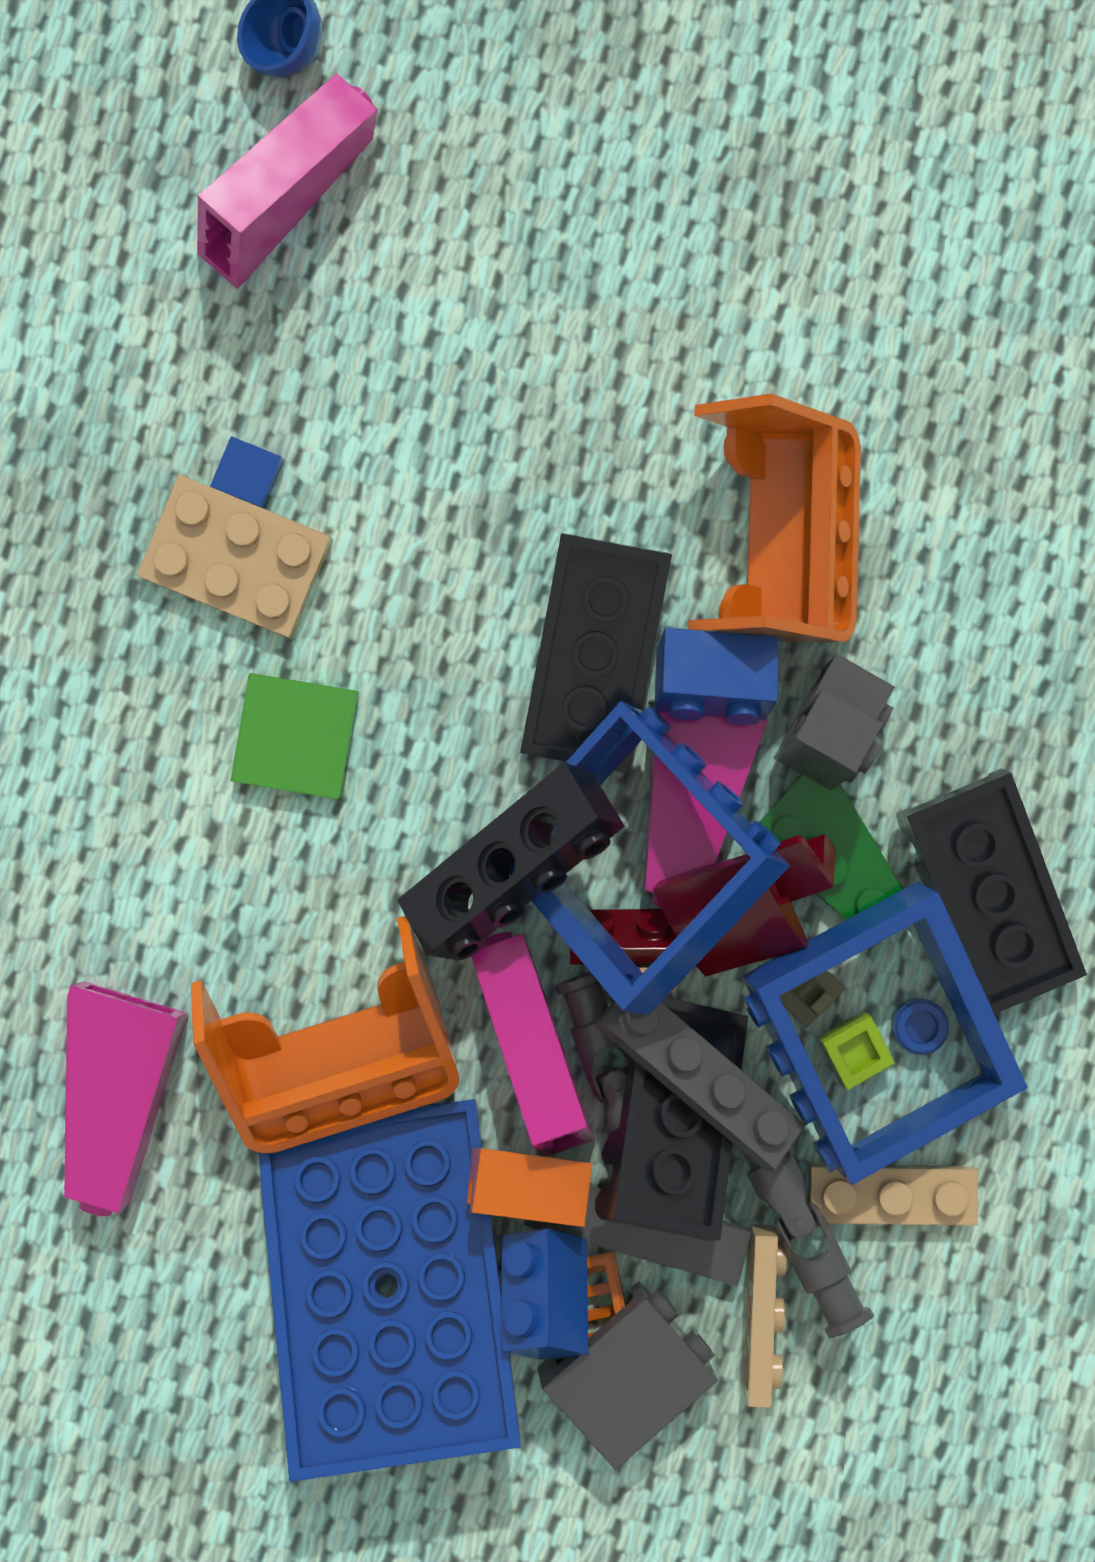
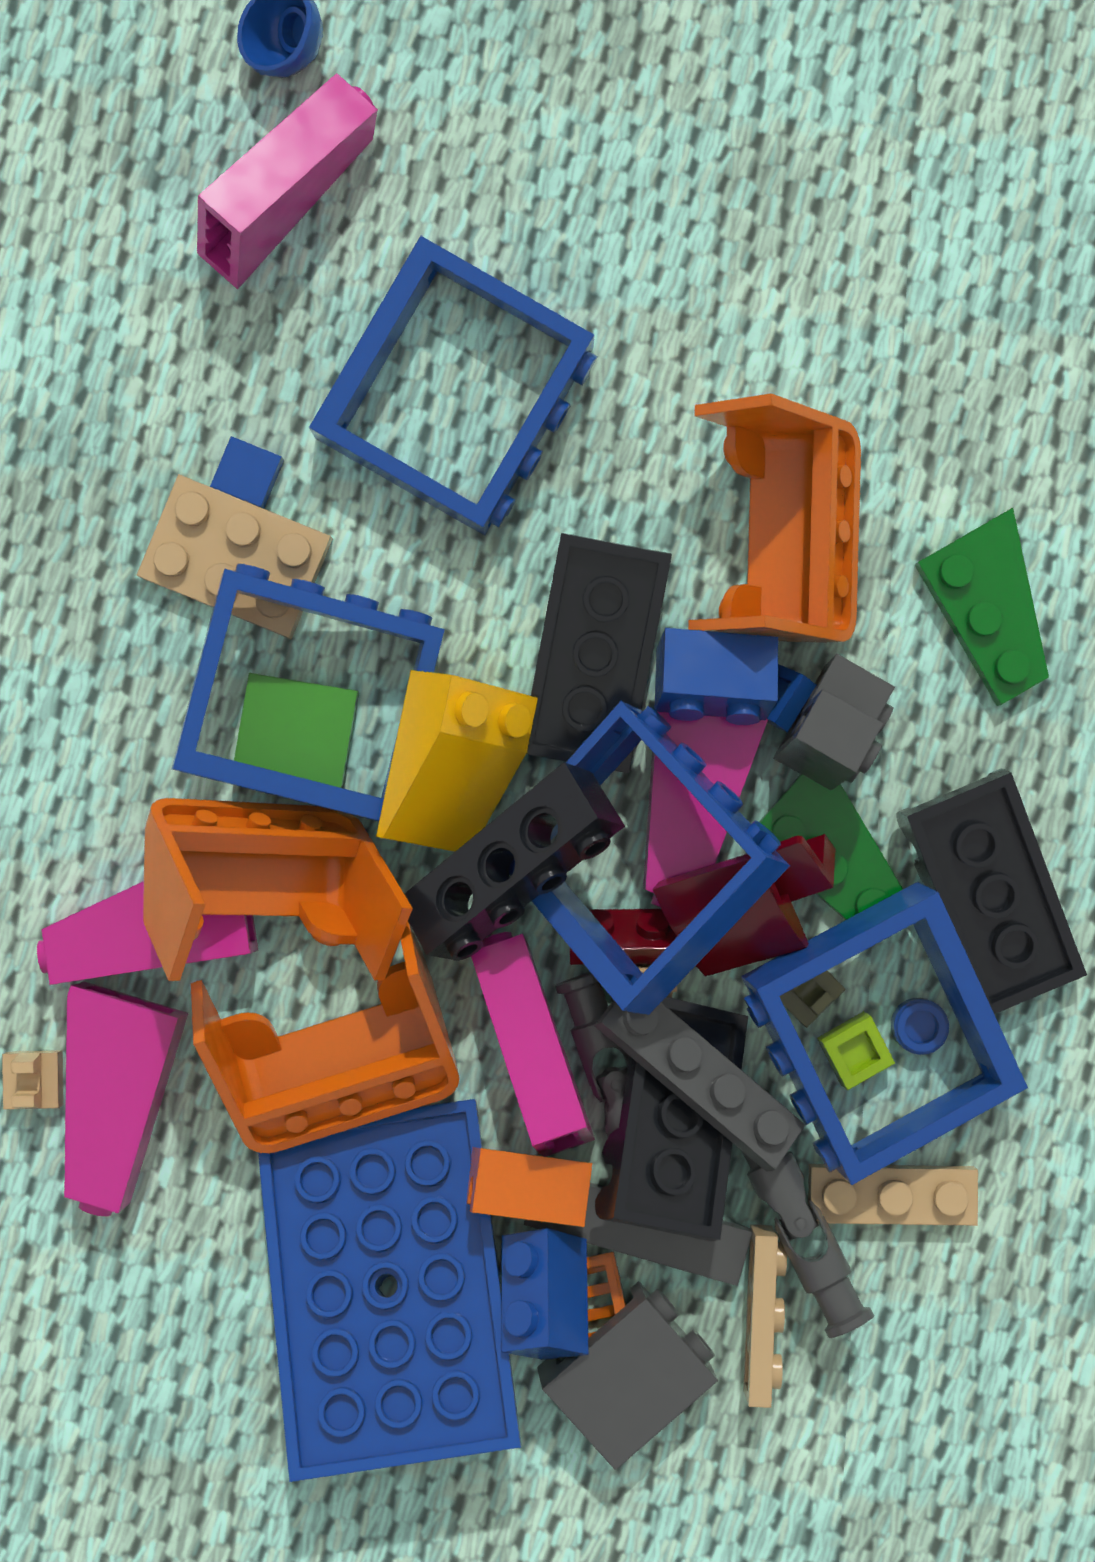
none -> tan tile [2,1050,64,1110]
none -> dark pink slope [37,881,258,985]
none -> orange windscreen [143,798,413,981]
none -> blue window [171,564,445,822]
none -> blue window [309,236,598,536]
none -> yellow slope [376,670,538,852]
none -> blue plate [767,664,817,732]
none -> green wing [915,508,1049,706]

